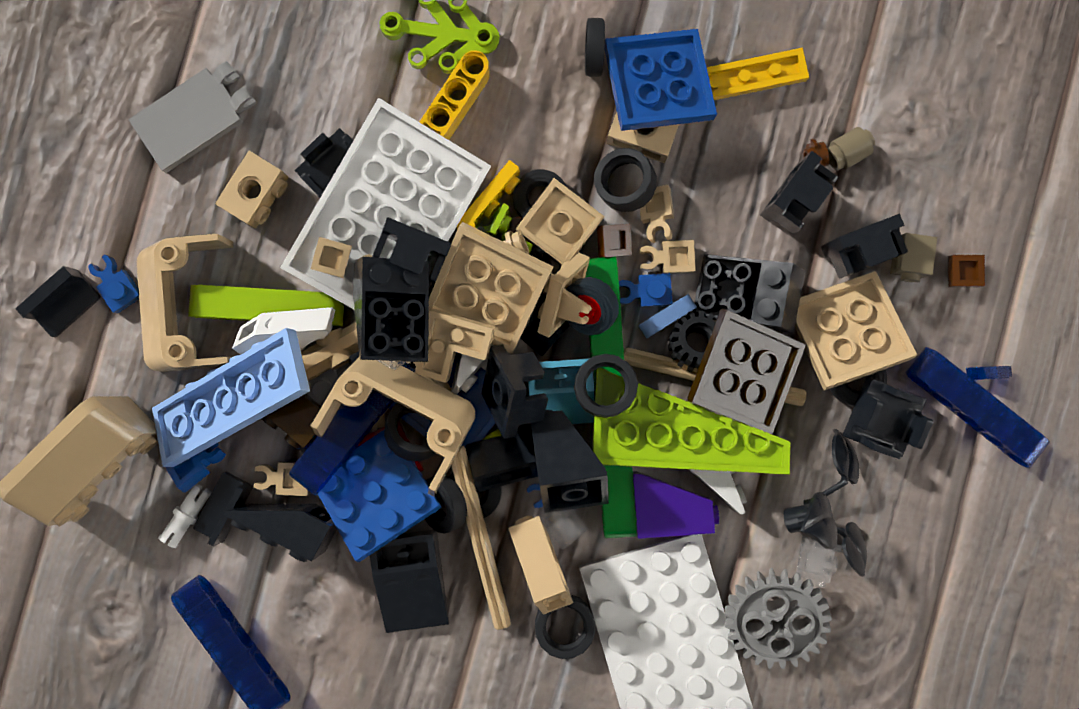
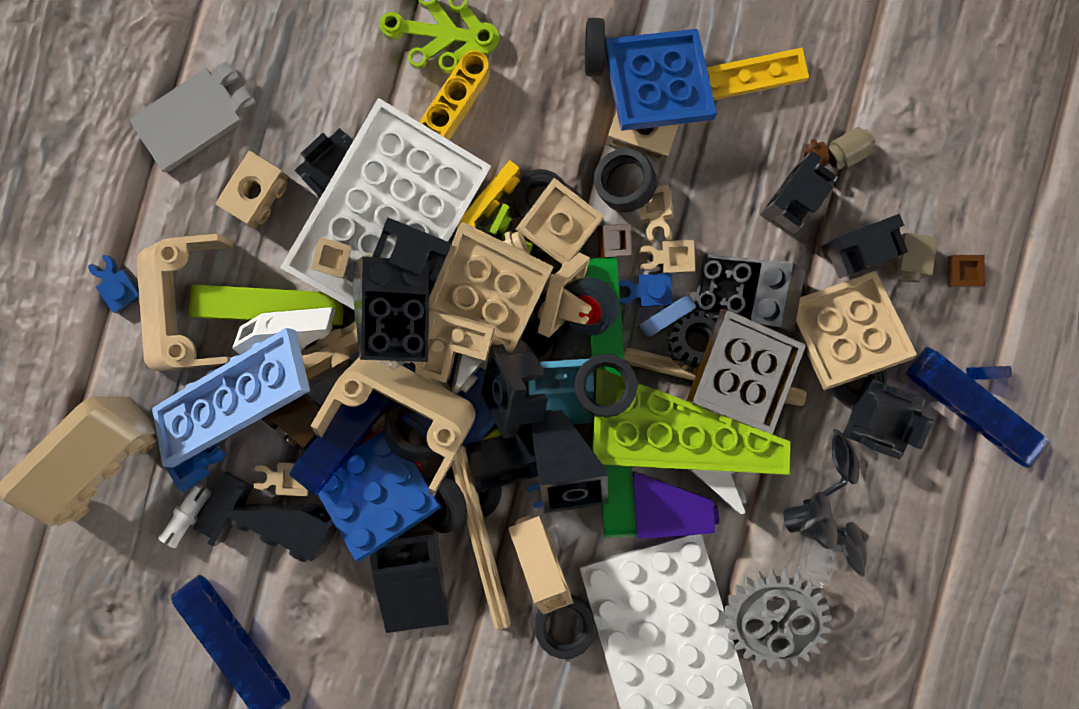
black panel [15,266,101,338] -> none

